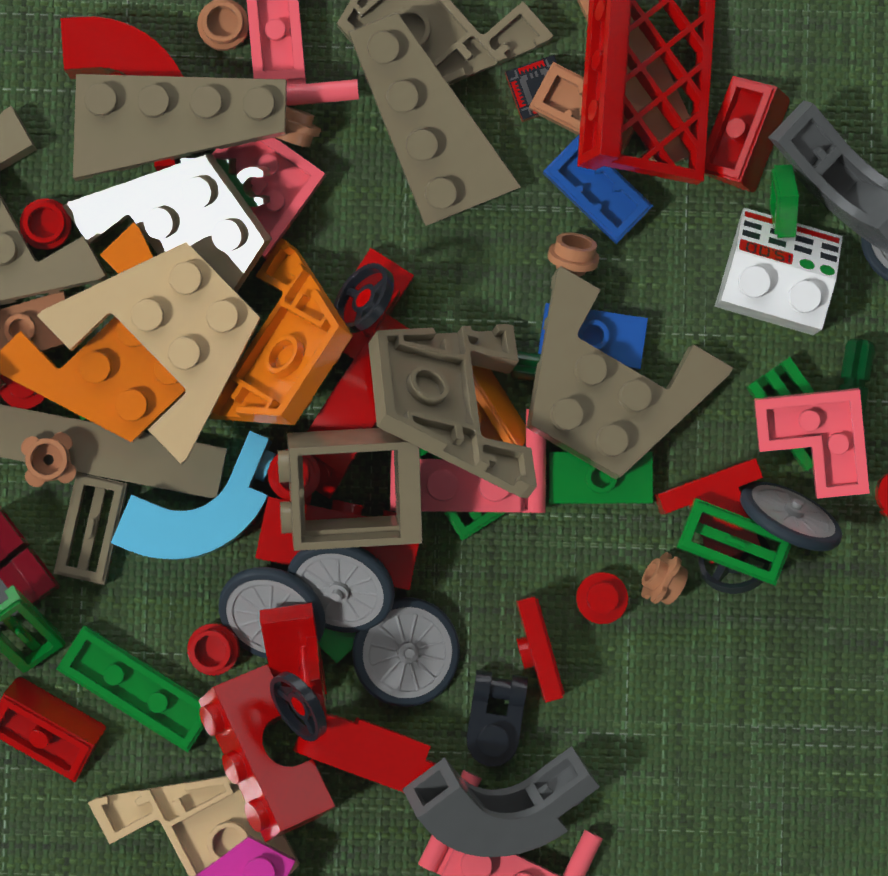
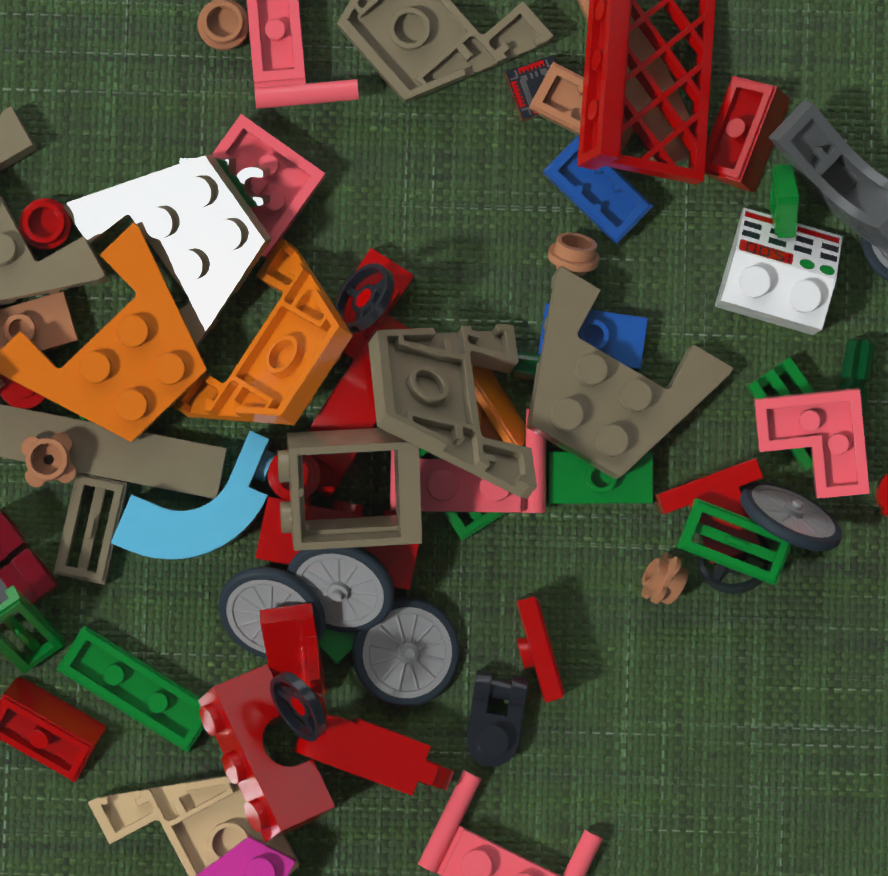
tan wing [37,242,261,464] -> none
red arch [60,16,183,171] -> none
dark tan wing [73,74,287,181] -> none
red plate [187,623,240,676] -> none
nougat plate [276,106,321,148] -> none
dark tan wing [348,12,521,226] -> none
dark grey arch [402,746,600,857] -> none
red plate [576,572,628,624] -> none

